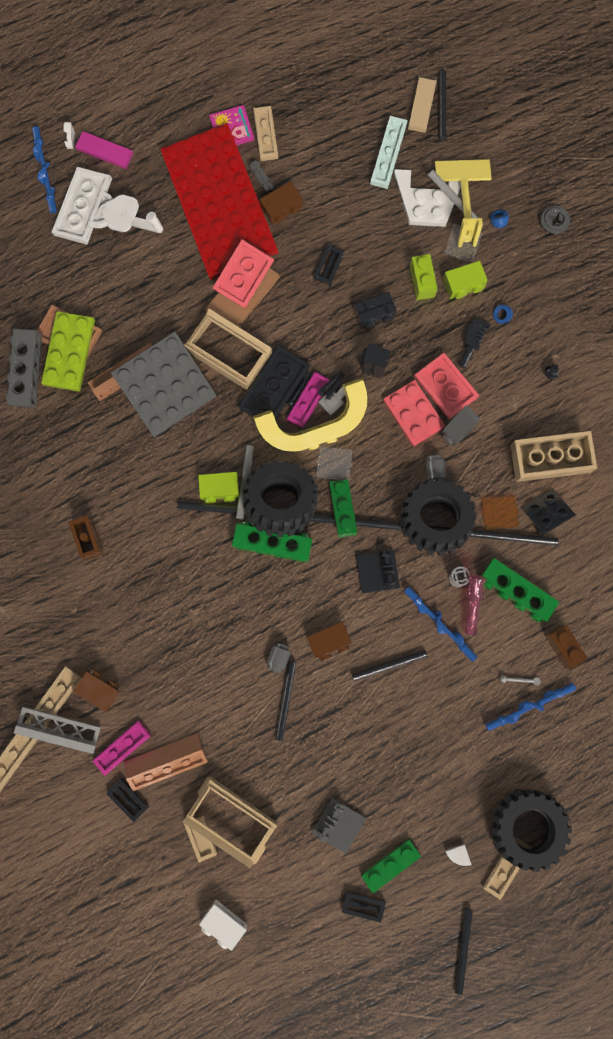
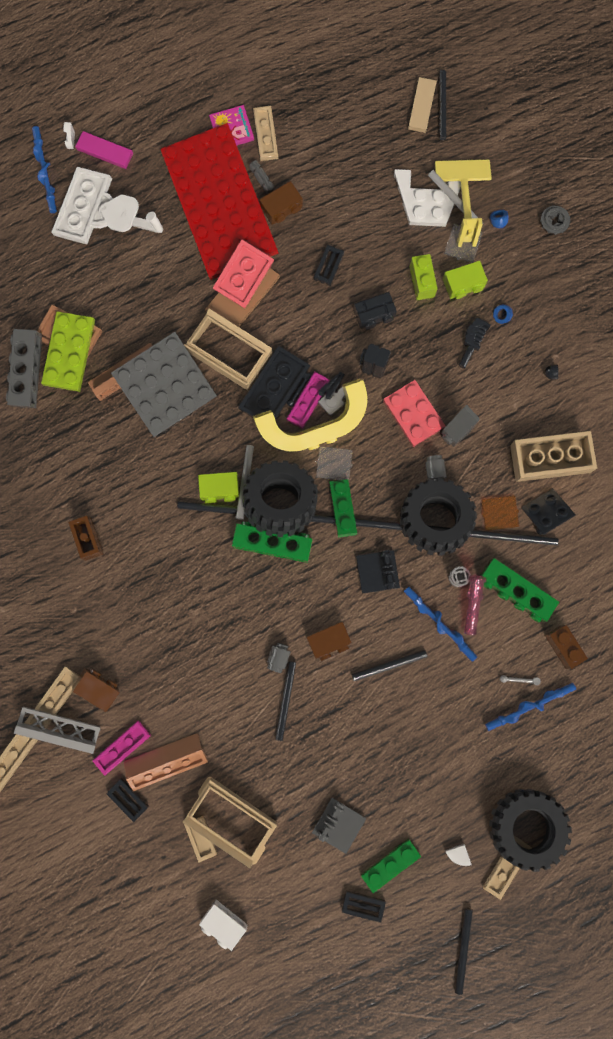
light aqua plate [370,116,408,189] -> none
coral plate [414,353,479,420] -> none

